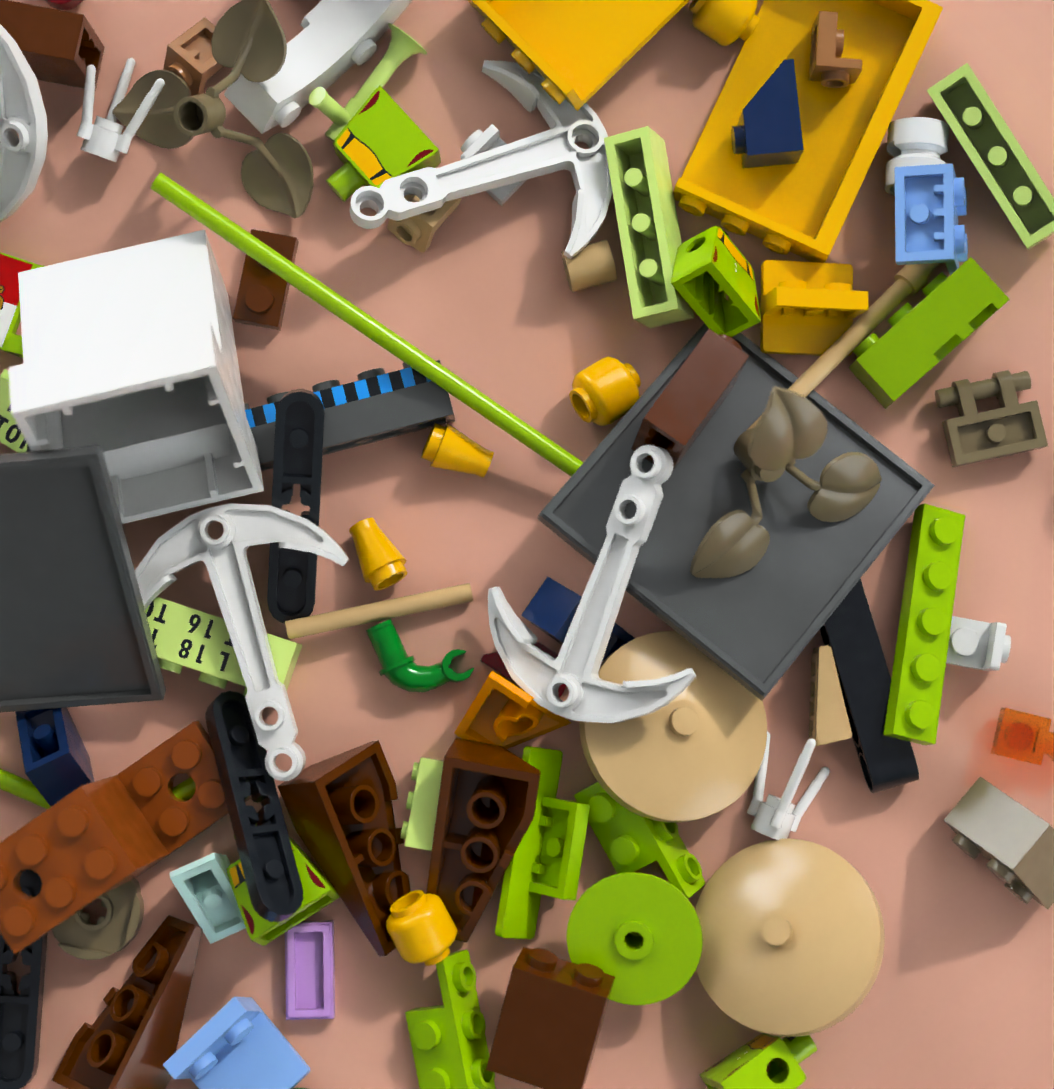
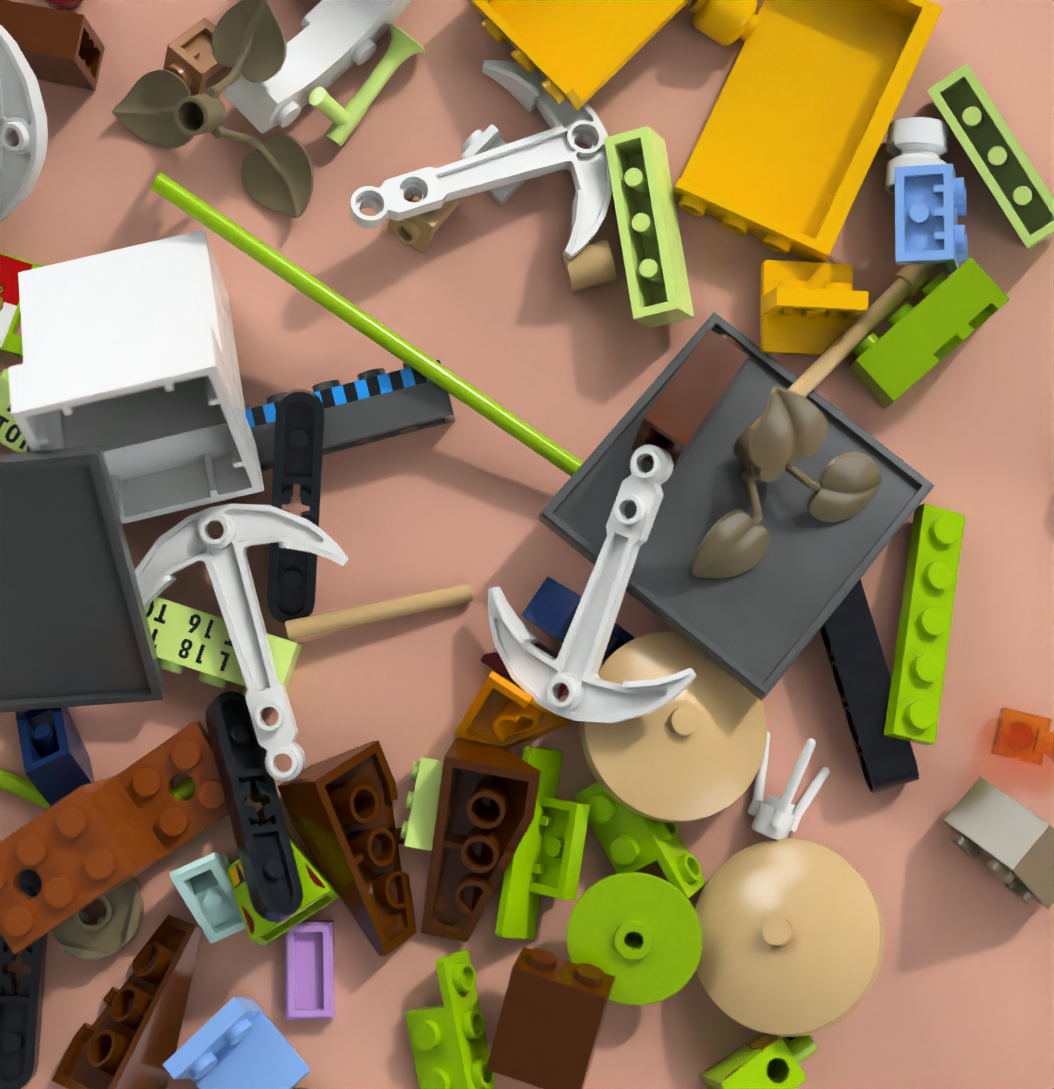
white plant [77,58,165,163] -> none
reddish brown plate [233,229,299,330] -> none
lime torso [326,86,441,201] -> none
yellow cone [349,517,408,591] -> none
green piece [366,619,474,692] -> none
yellow head [386,890,457,966] -> none
yellow cone [421,423,494,478] -> none
yellow head [569,356,641,426] -> none
lime torso [671,226,761,337] -> none
dark blue slope [731,59,804,168] -> none
medium nougat bracket [809,11,862,88] -> none
tan slope [809,645,852,746] -> none
dark tan plate [935,370,1048,467] -> none
white bracket [946,616,1011,671] -> none

